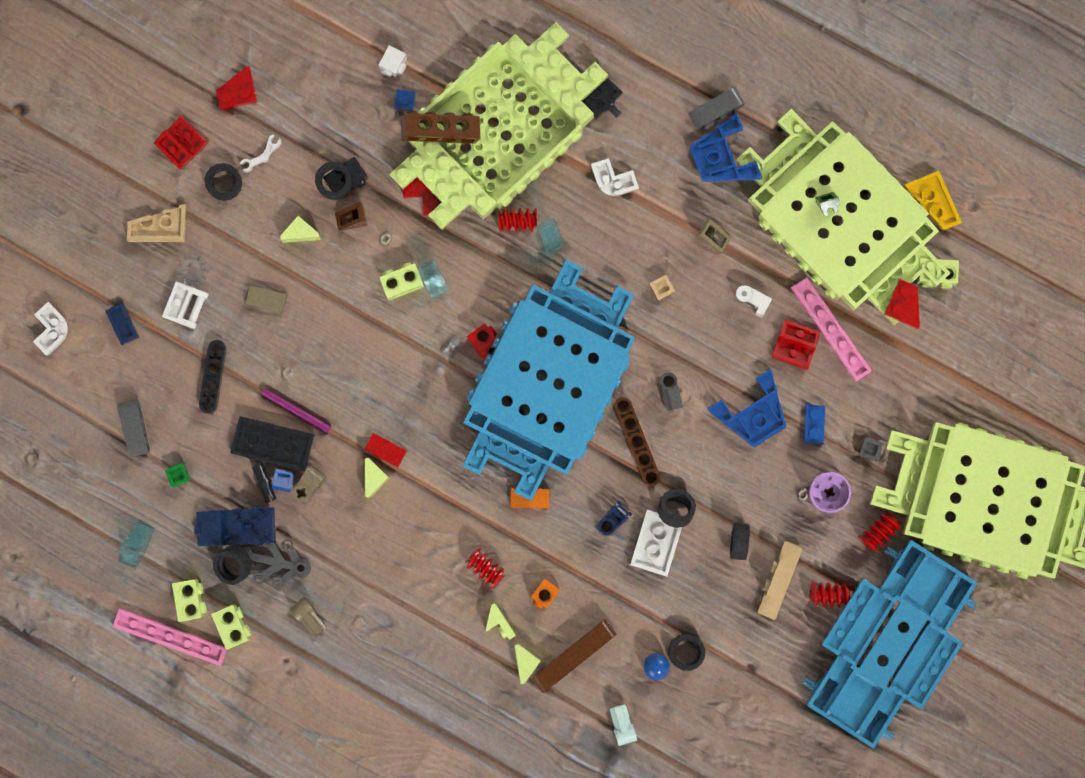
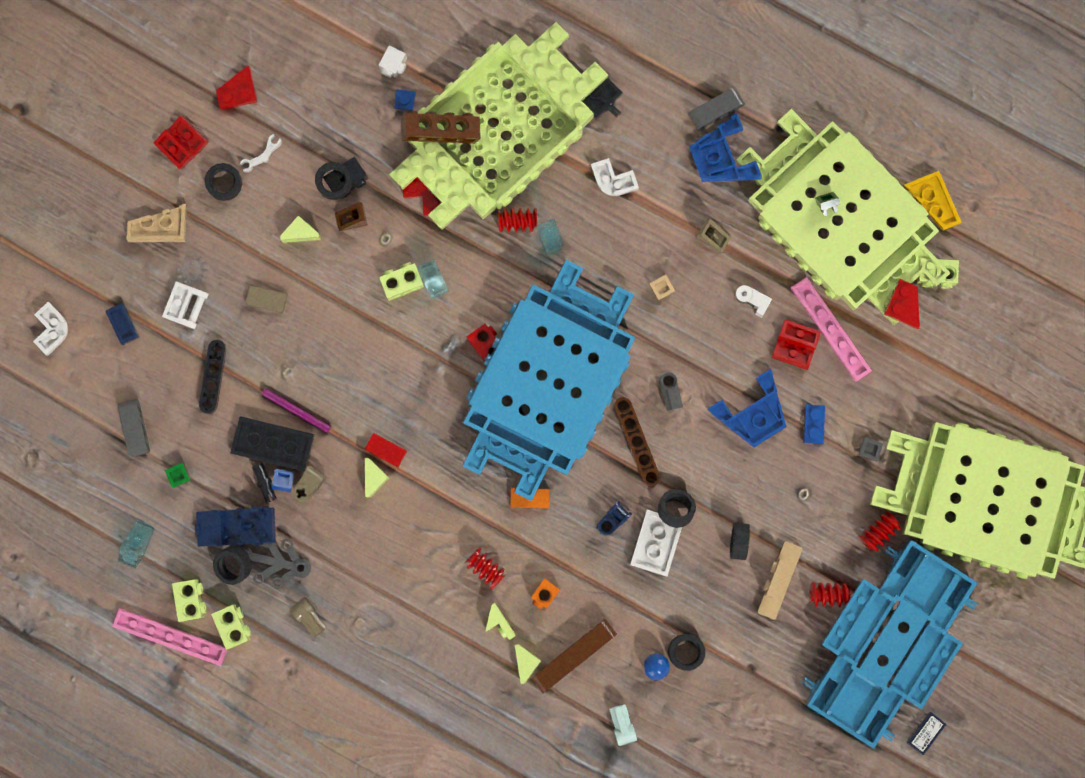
lavender wheel [808,472,851,513] -> none
none -> tile [907,712,947,755]

